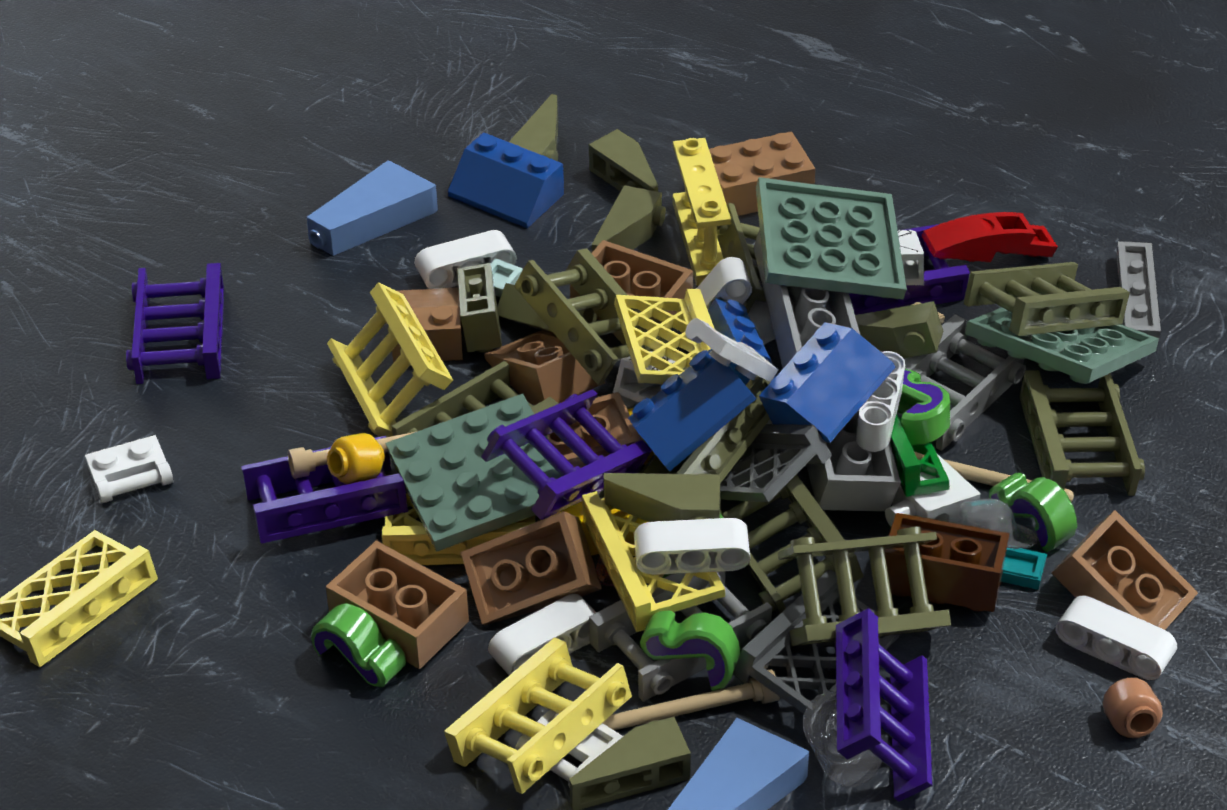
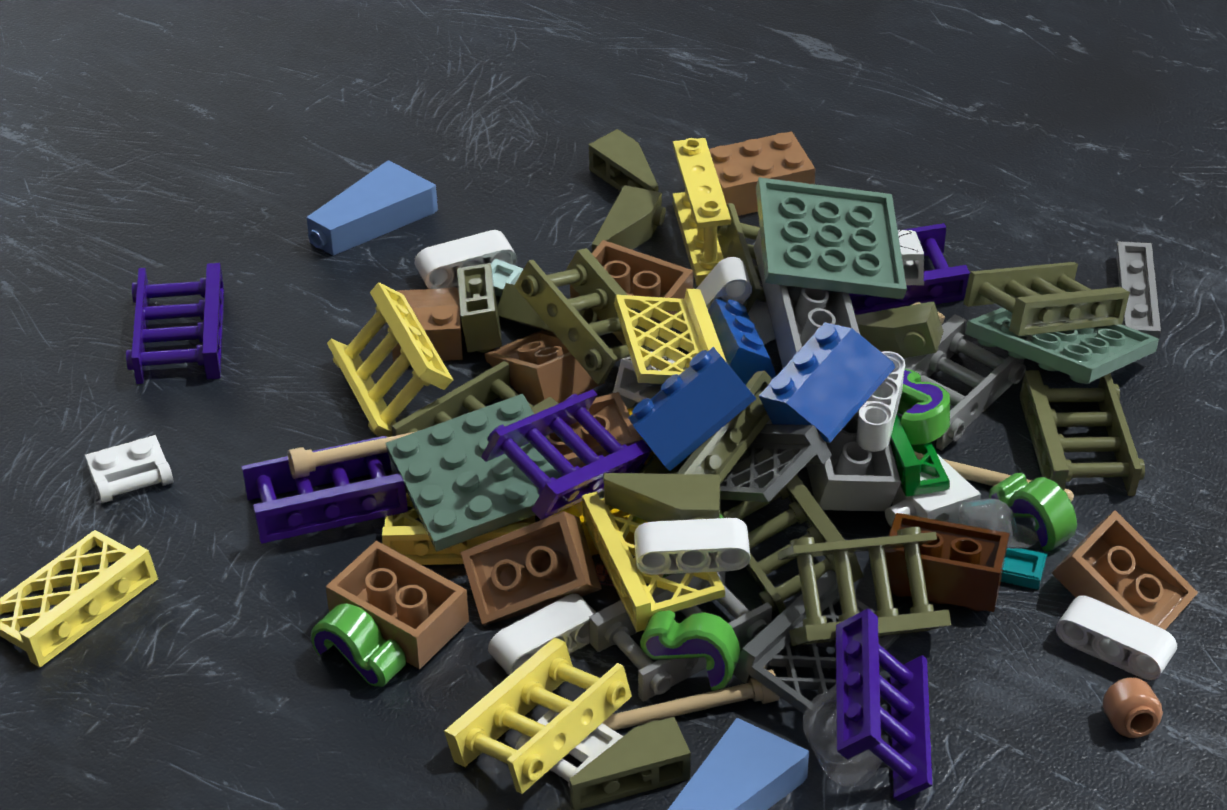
yellow head [327,433,385,484] -> none
blue slope [448,132,564,229] -> none
olive slope [509,94,558,161] -> none
white plate [685,318,778,382] -> none
red slope [921,212,1058,262] -> none

